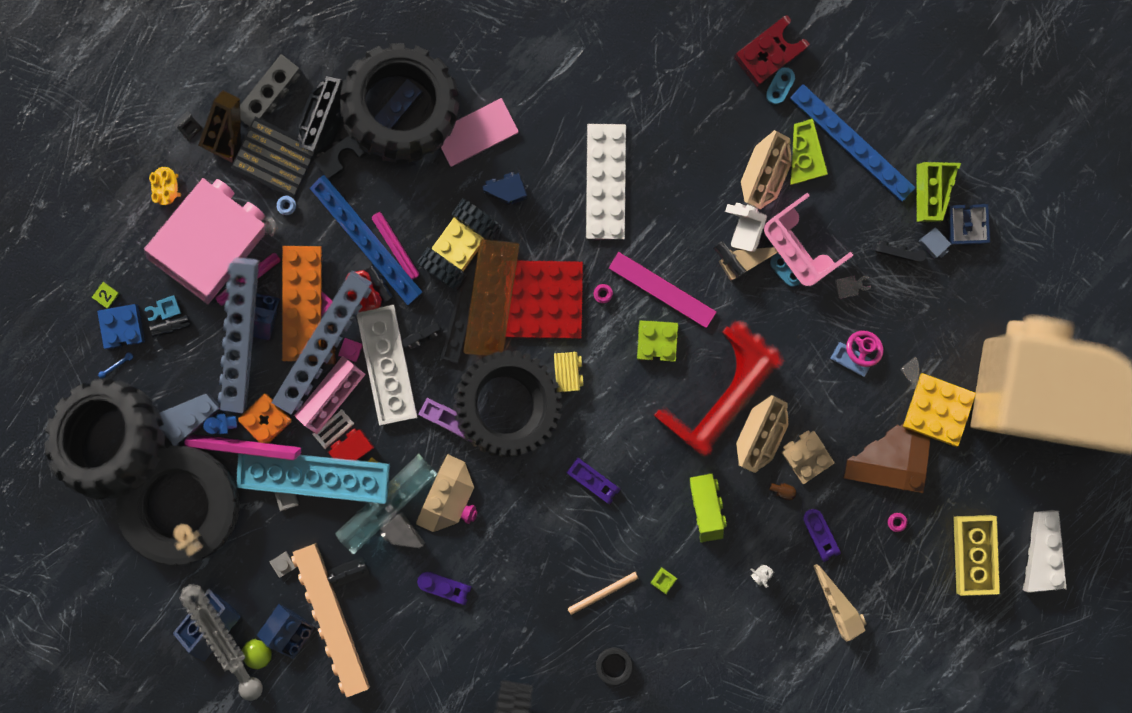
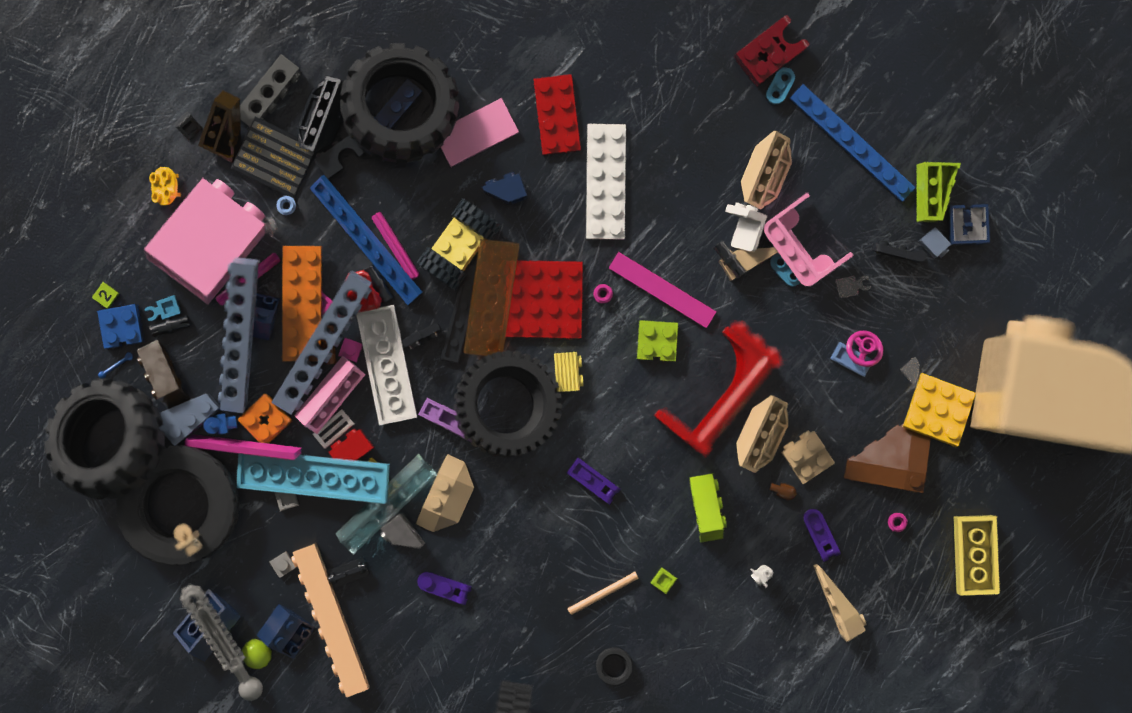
dark pink plate [461,505,478,524] -> none
lime wing [791,119,828,185] -> none
white wedge [1023,510,1066,592] -> none
none -> wedge [137,340,190,409]
none -> red plate [534,74,581,155]

